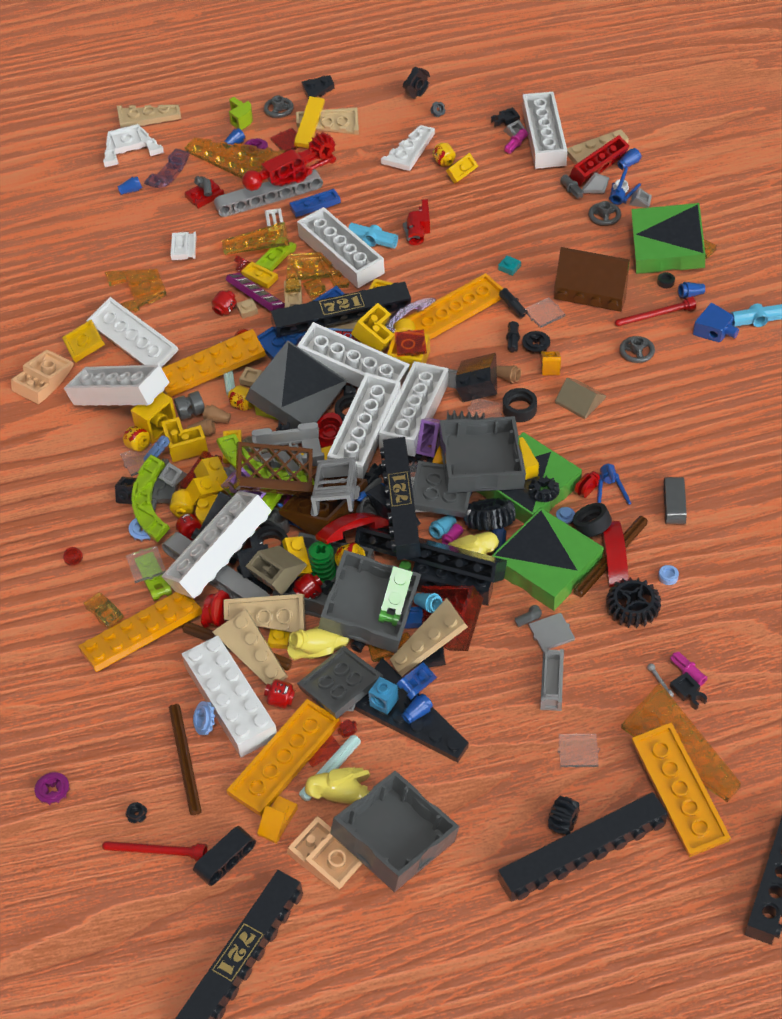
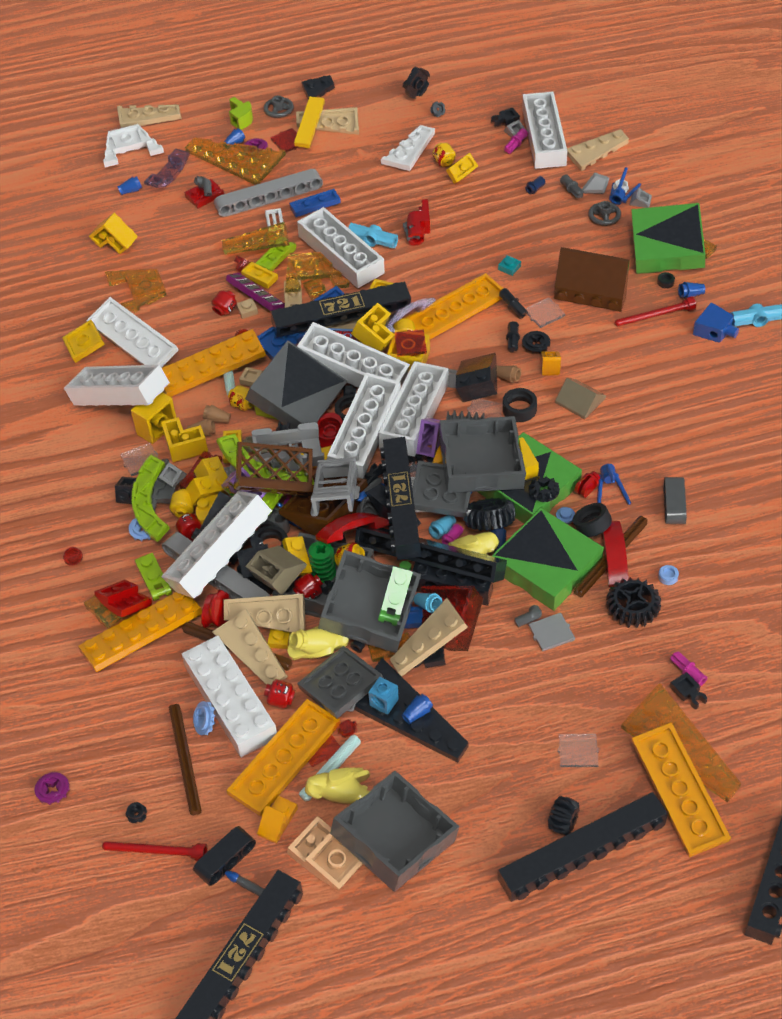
light nougat slope [11,350,74,404] -> none
yellow head [123,426,151,452] -> none
clear piece [126,546,166,583] -> none
medium blue axle [143,435,170,462] -> none
white plate [171,232,197,260] -> none
dark grey wheel [174,391,205,421] -> none
red arm [242,132,336,191] -> none
blue plate [397,662,437,700] -> none
light grey container [540,648,564,711] -> none
red brick [569,135,630,187] -> none
blue cone [617,148,641,170] -> none
dark grey piece [619,336,655,363] -> none
light grey hinge [647,663,674,699] -> none
none -> yellow brick [89,213,138,254]
none -> red slope [94,580,152,618]
none -> dark grey piece [225,871,264,896]
none -> dark blue pin [525,176,546,194]

